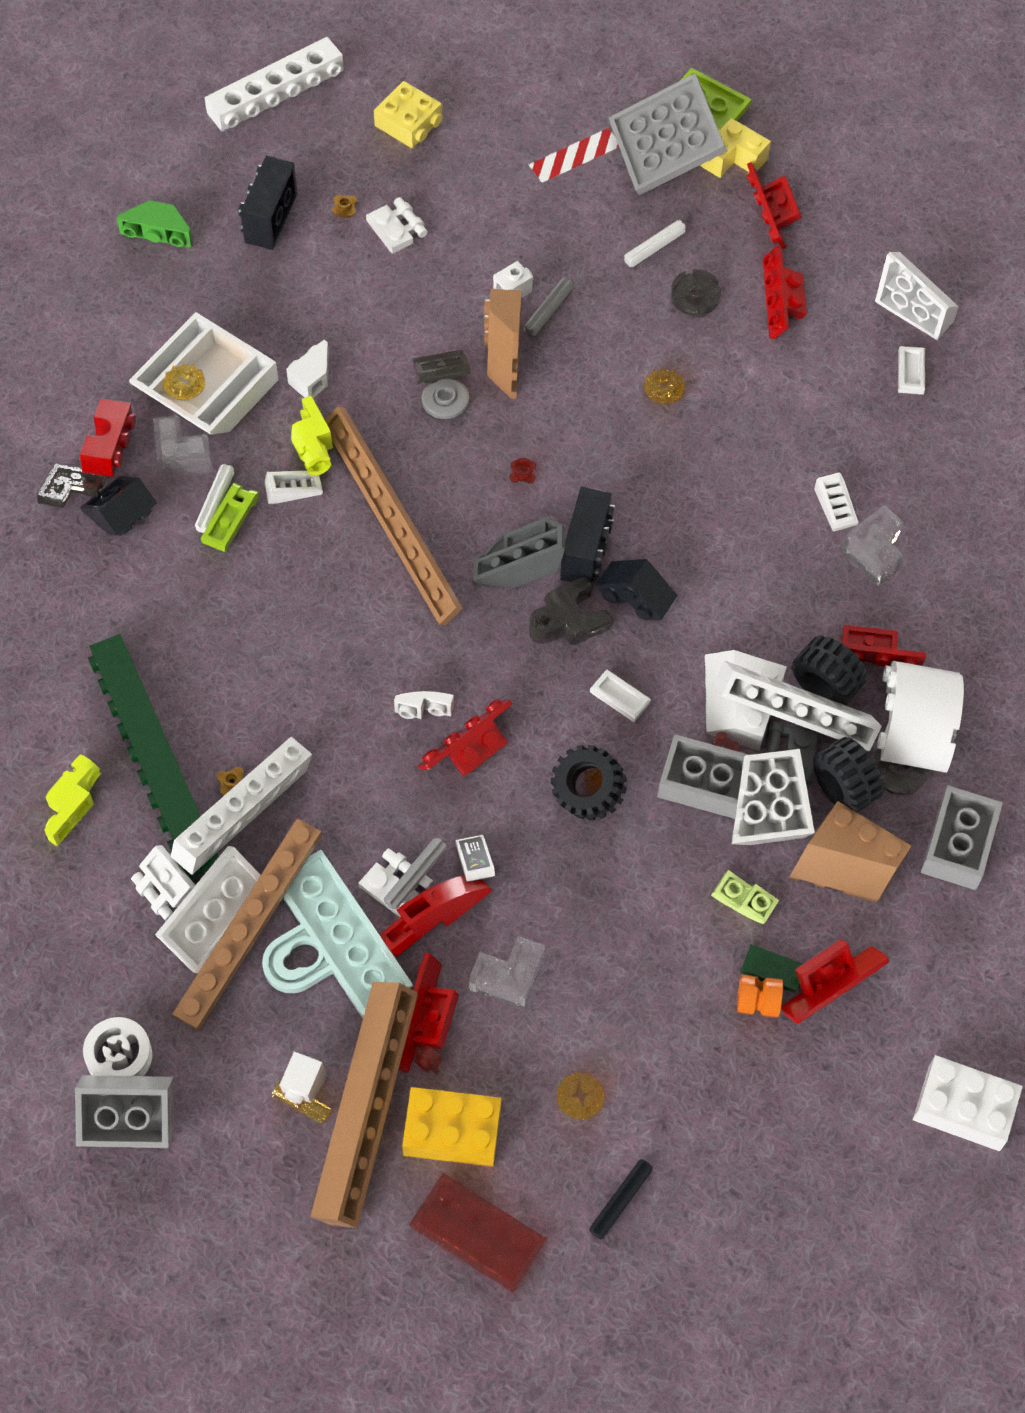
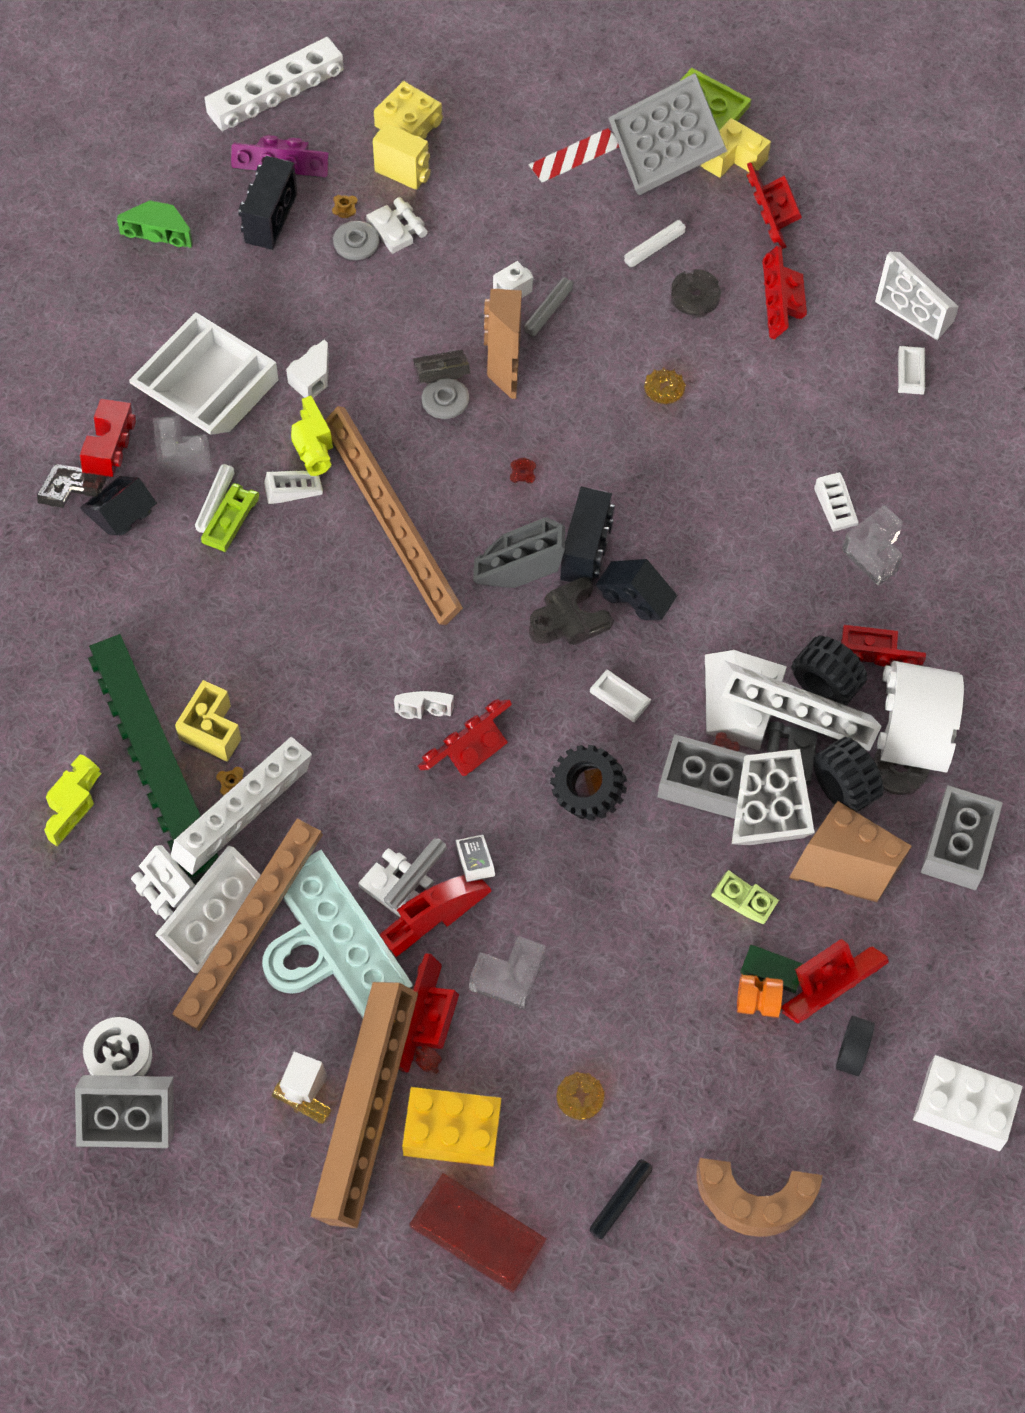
clear yellow gear [163,362,205,400] -> none
none -> light yellow brick [175,680,241,762]
none -> magenta bracket [231,135,329,177]
none -> light grey wheel [333,221,379,260]
none -> light yellow brick [373,123,430,190]
none -> medium nougat brick [697,1158,823,1237]
none -> black tyre [836,1016,875,1076]

